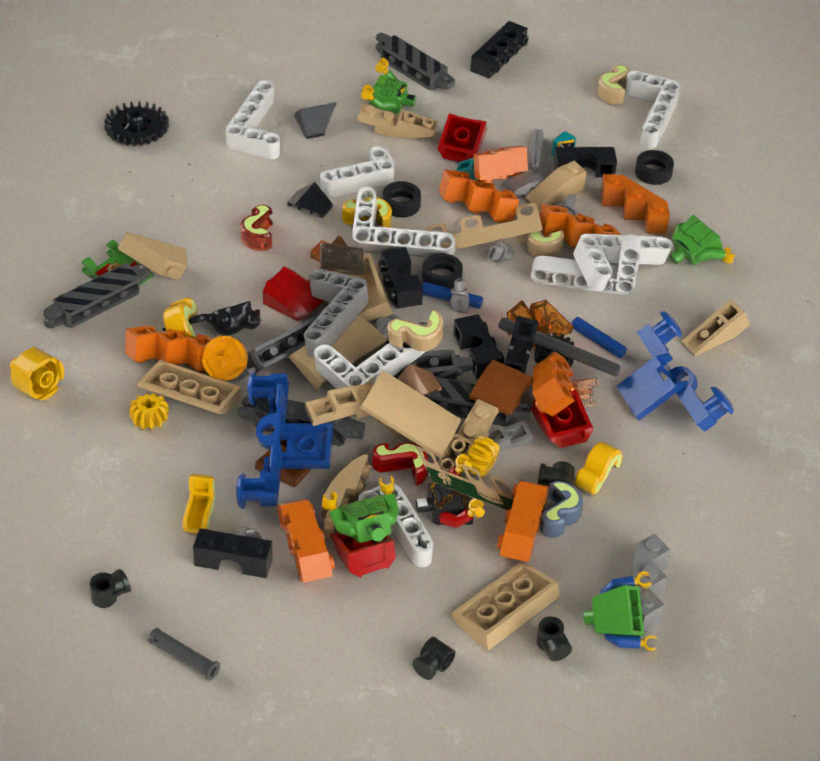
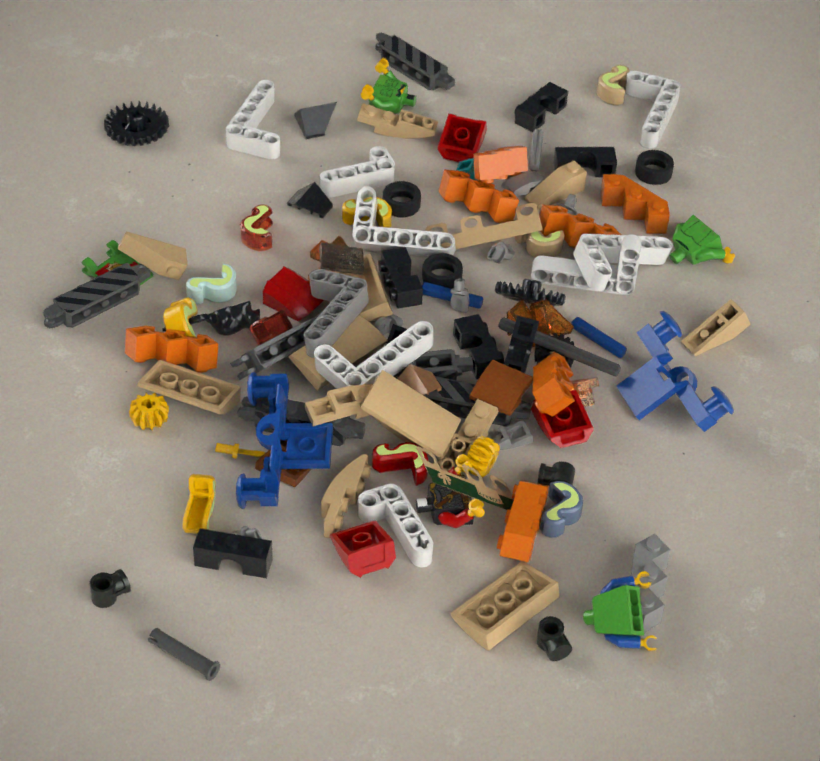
yellow brick [10,347,64,400] -> none
light orange tile [202,336,248,381] -> none
orange brick [276,498,335,583] -> none
bright green torso [322,476,399,543] -> none
tan animal [387,309,443,351] -> none
pearl dark grey piece [412,636,456,680] -> none
black brick [470,21,529,79] -> none
teal slope [551,131,576,157] -> none
yellow animal [574,441,623,495] -> none
none -> light aqua animal [186,264,237,304]
none -> yellow piece [215,443,266,459]
none -> clear red animal [249,310,293,345]
none -> black gear [495,279,566,307]
none -> black arch [514,82,568,132]

